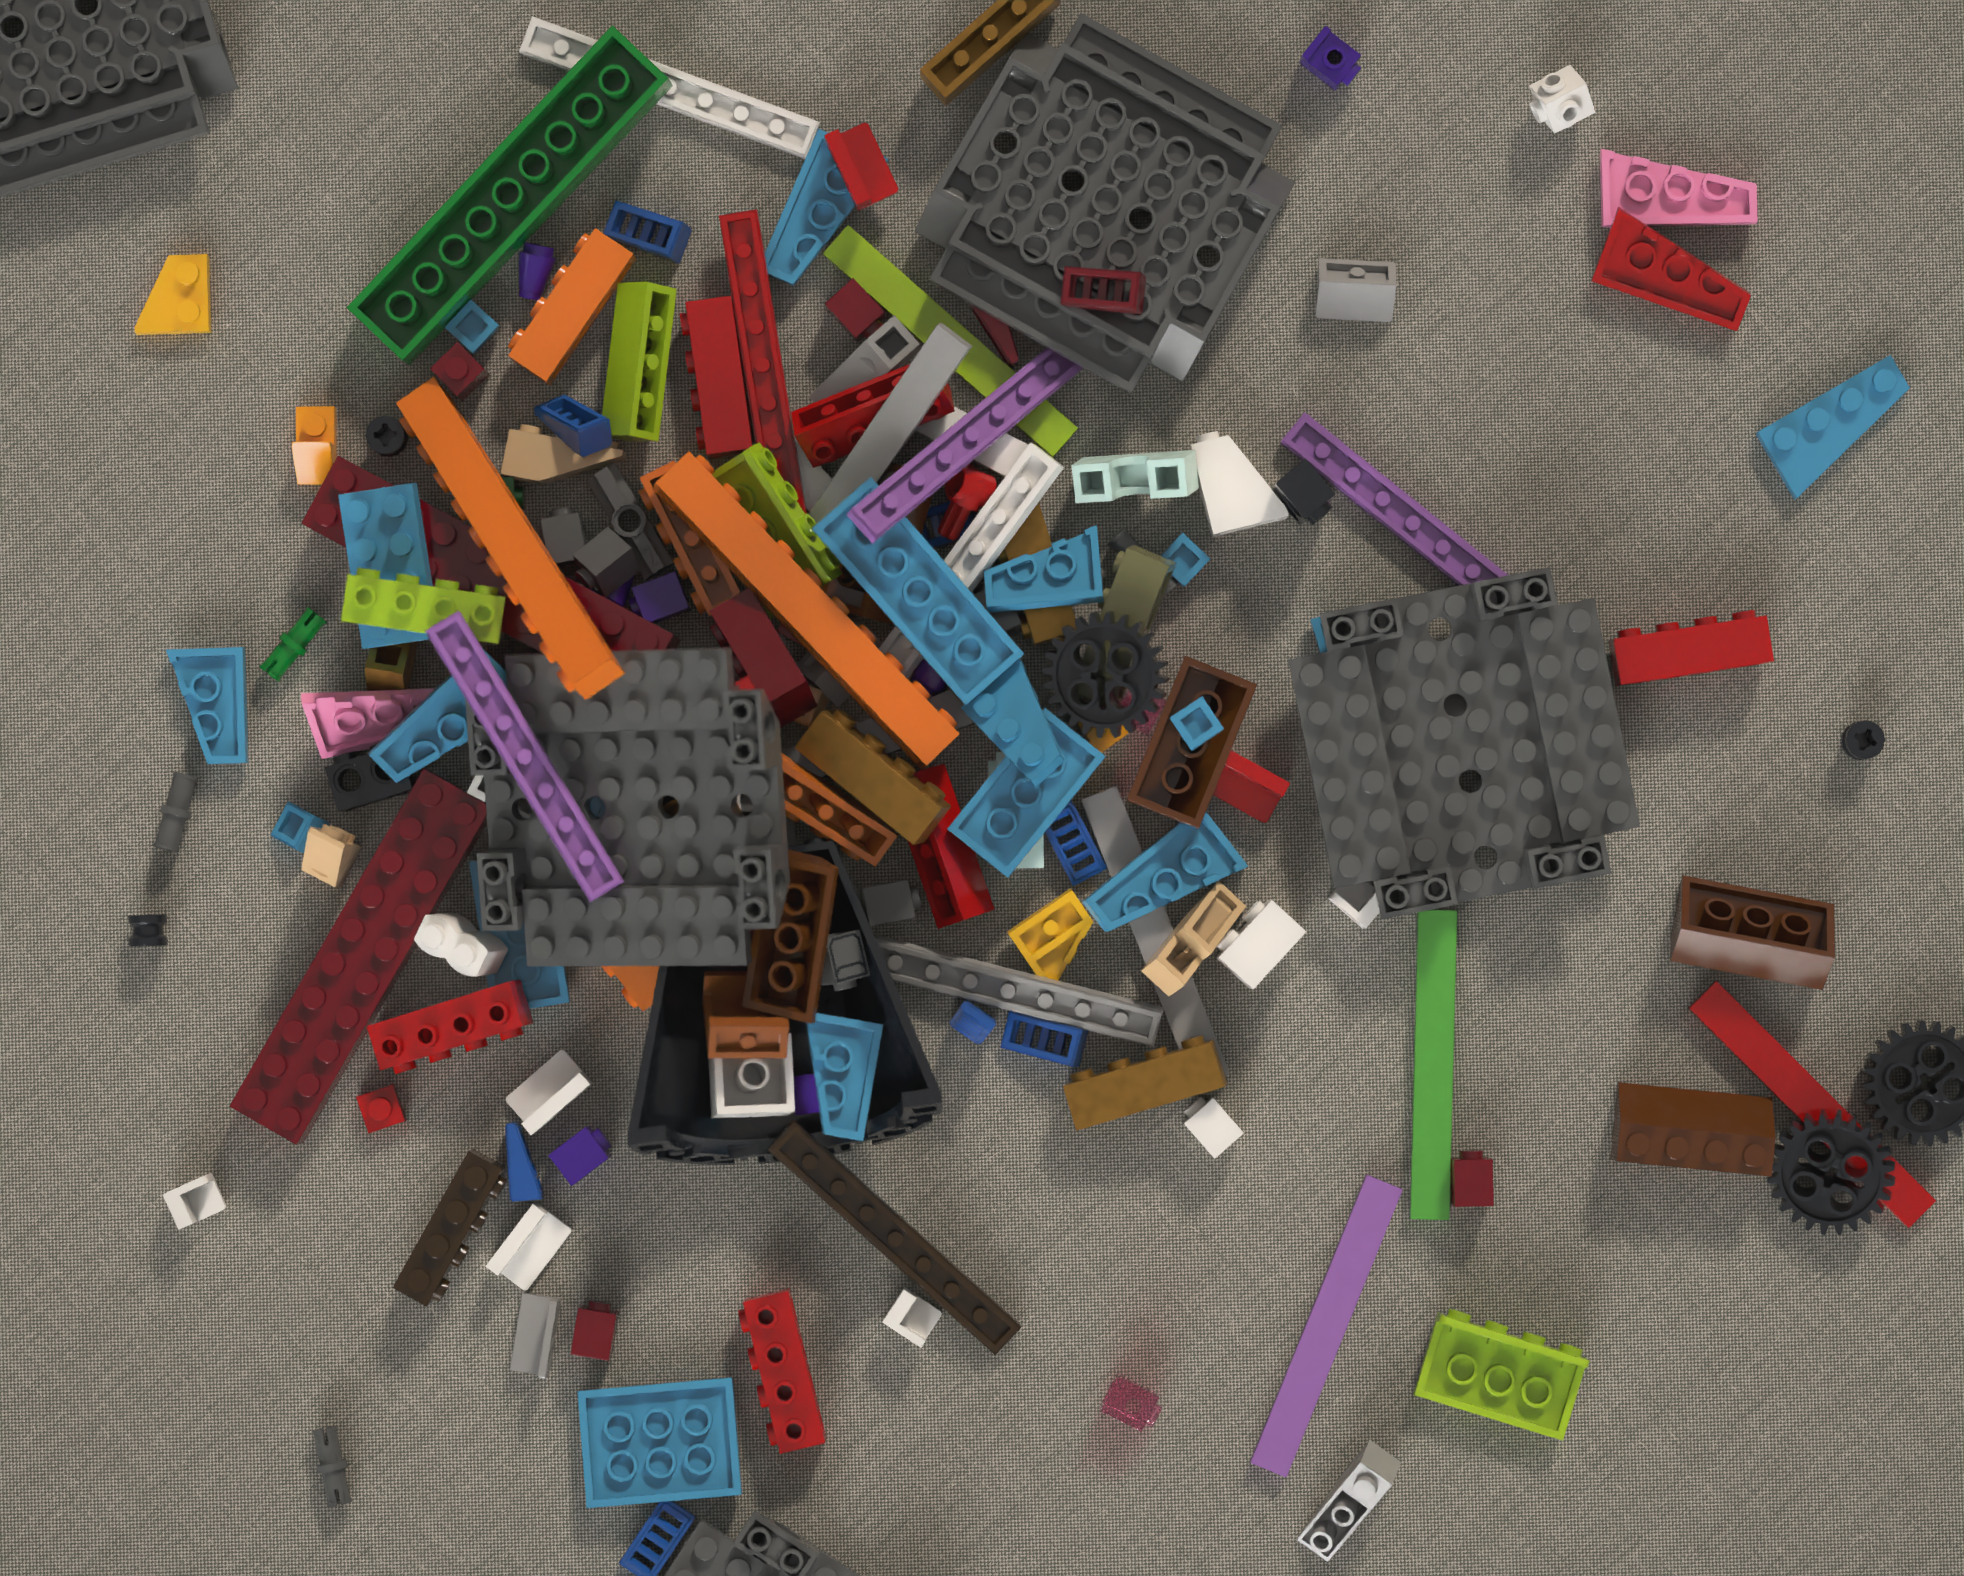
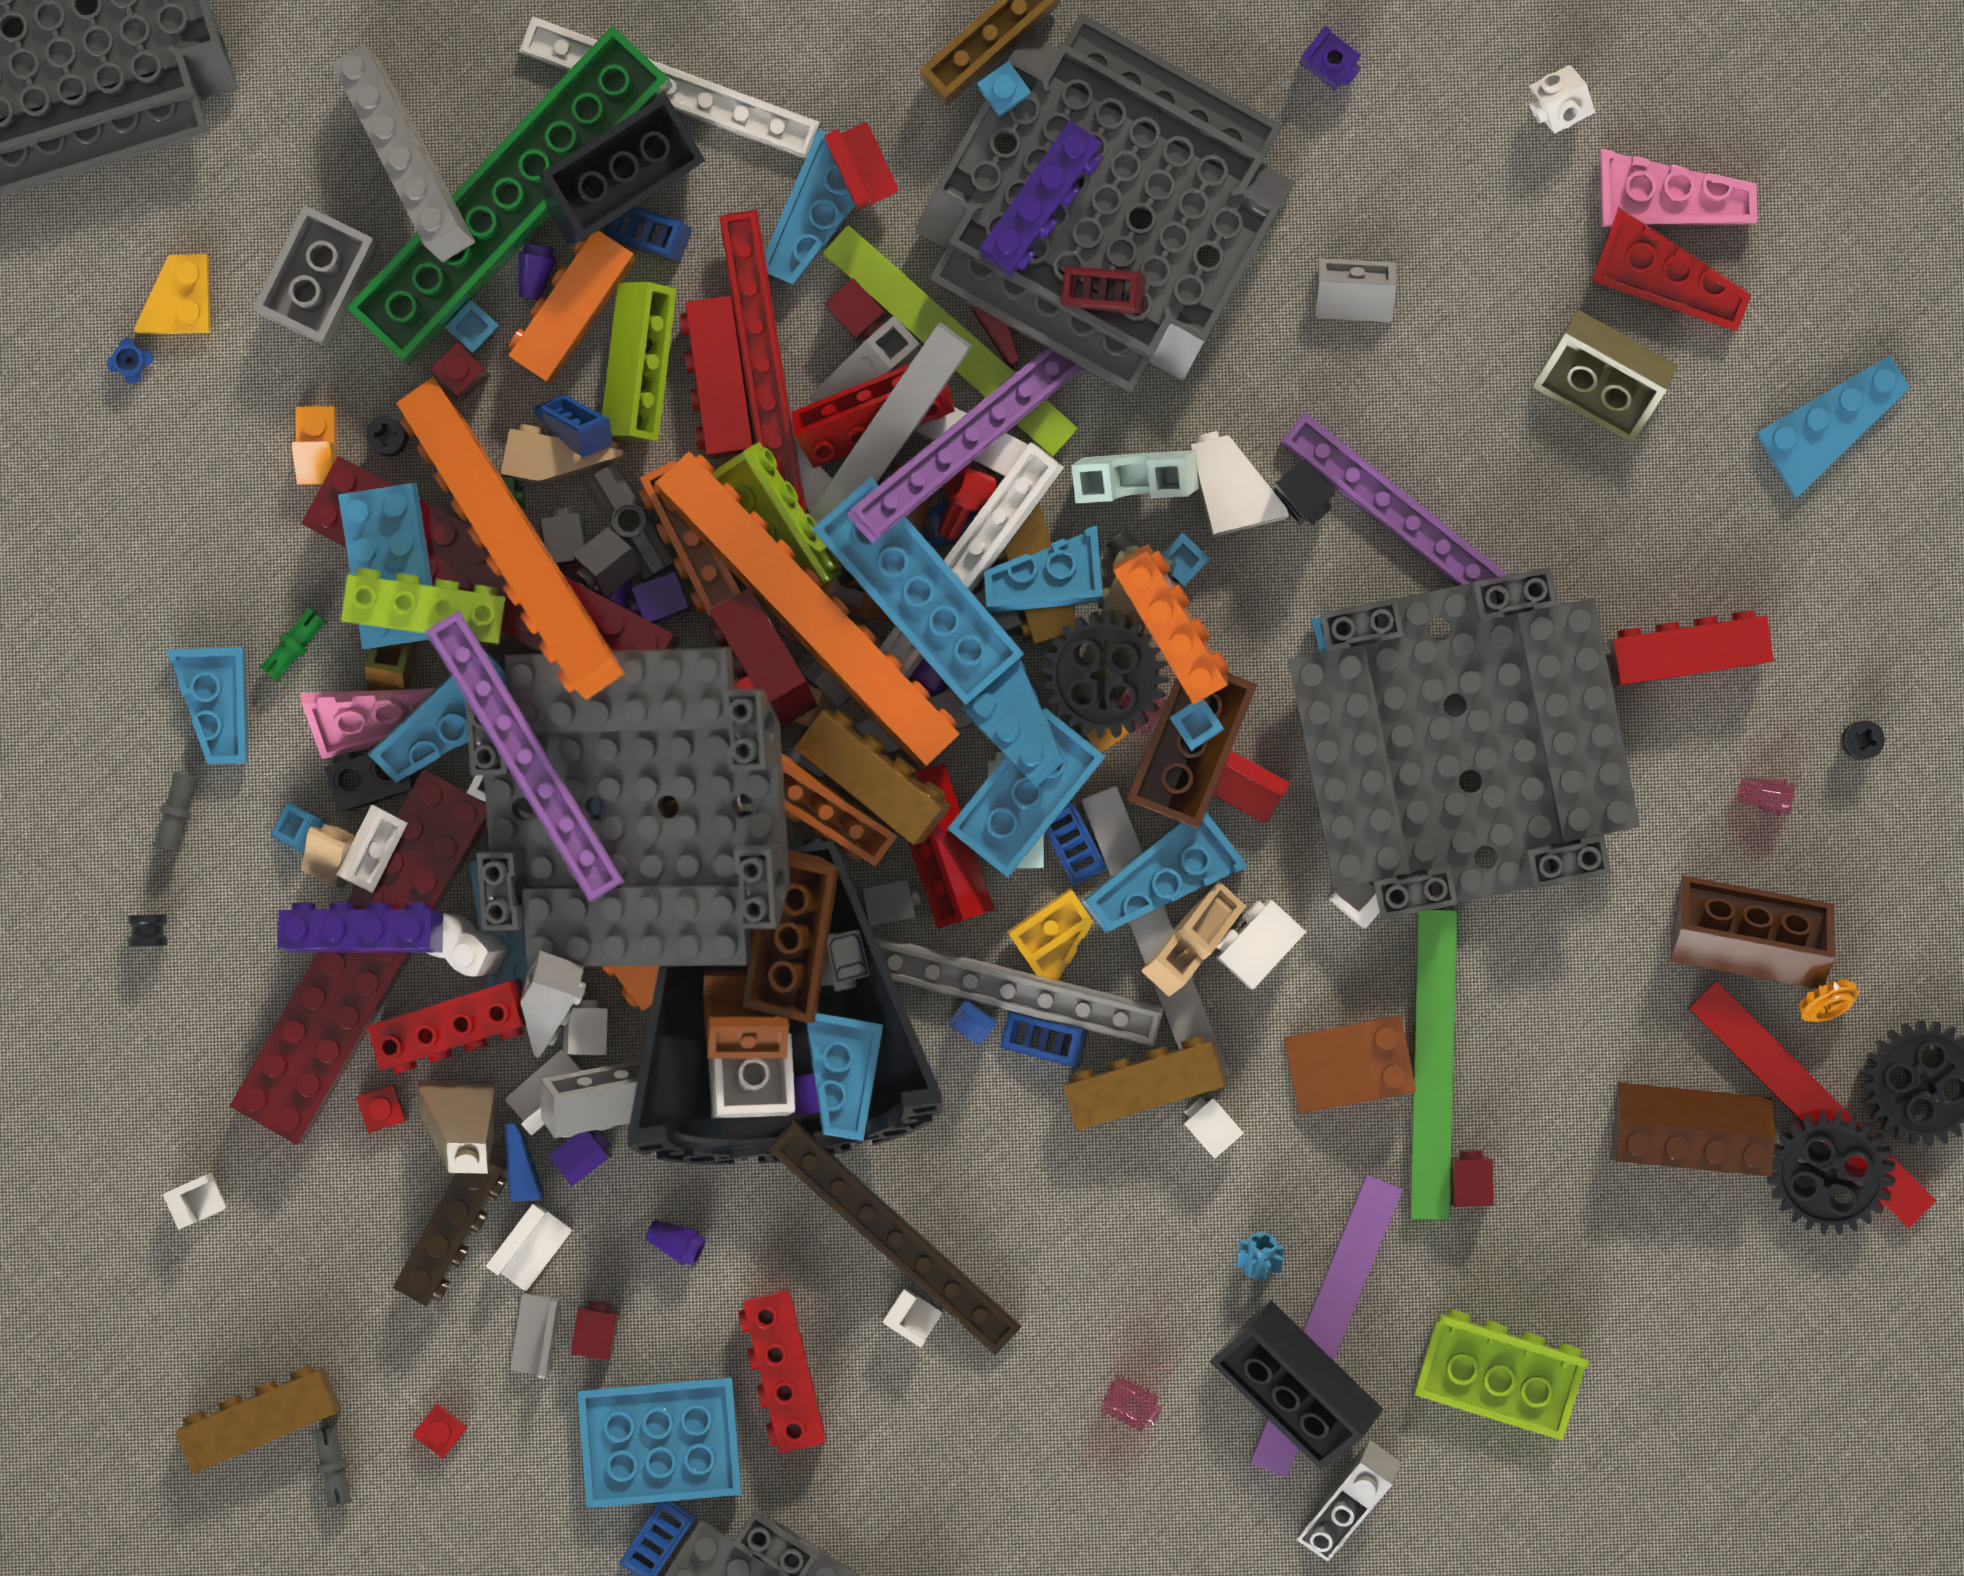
none -> blue plate [107,338,153,384]
none -> pearl gold brick [175,1364,342,1474]
none -> light grey brick [252,205,380,348]
none -> dark purple brick [277,902,444,953]
none -> light grey brick [331,44,475,262]
none -> white panel [336,805,408,893]
none -> red plate [412,1403,468,1459]
none -> dark tan slope [417,1082,497,1174]
none -> light grey slope [520,951,586,1058]
none -> black slope [539,94,705,244]
none -> light grey brick [541,1059,642,1138]
none -> white brick [563,1000,608,1055]
none -> dark purple cone [645,1219,706,1266]
none -> dark azure plate [977,61,1031,117]
none -> dark purple brick [980,120,1103,277]
none -> orange brick [1113,544,1230,705]
none -> black slope [1209,1300,1384,1470]
none -> dark azure gear [1236,1232,1284,1281]
none -> dark orange slope [1283,1015,1417,1114]
none -> olive slope [1532,309,1678,444]
none -> clear pink cone [1737,778,1796,817]
none -> light orange gear [1799,979,1859,1022]

